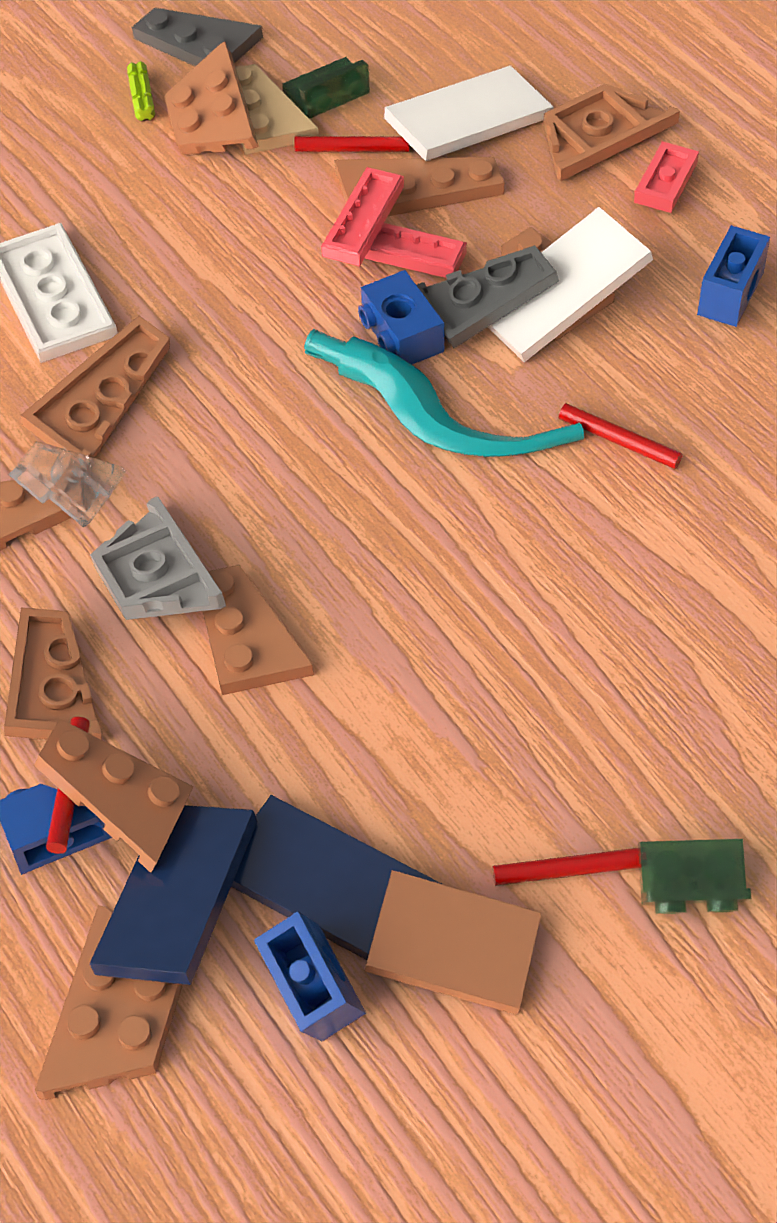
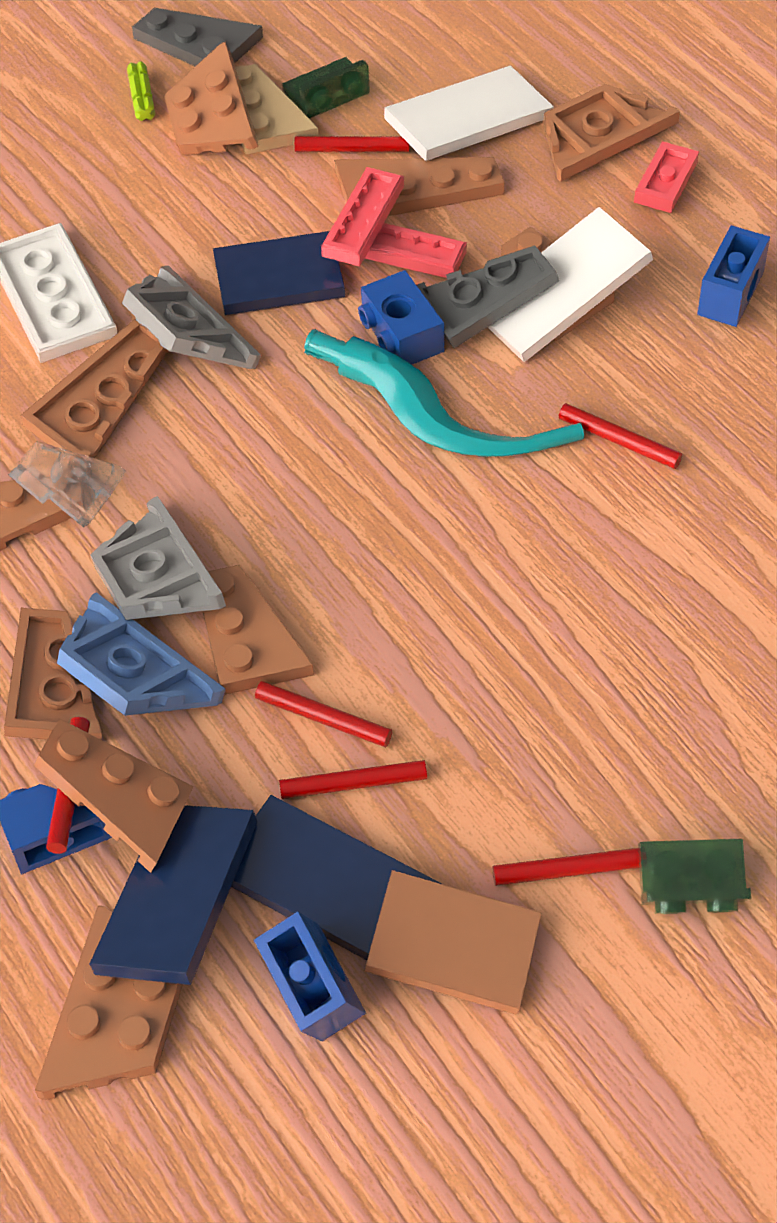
none -> medium blue wing [57,593,225,716]
none -> light grey wing [122,265,261,369]
none -> dark blue tile [213,231,345,315]
none -> red bar [255,681,392,748]
none -> red bar [279,760,427,799]

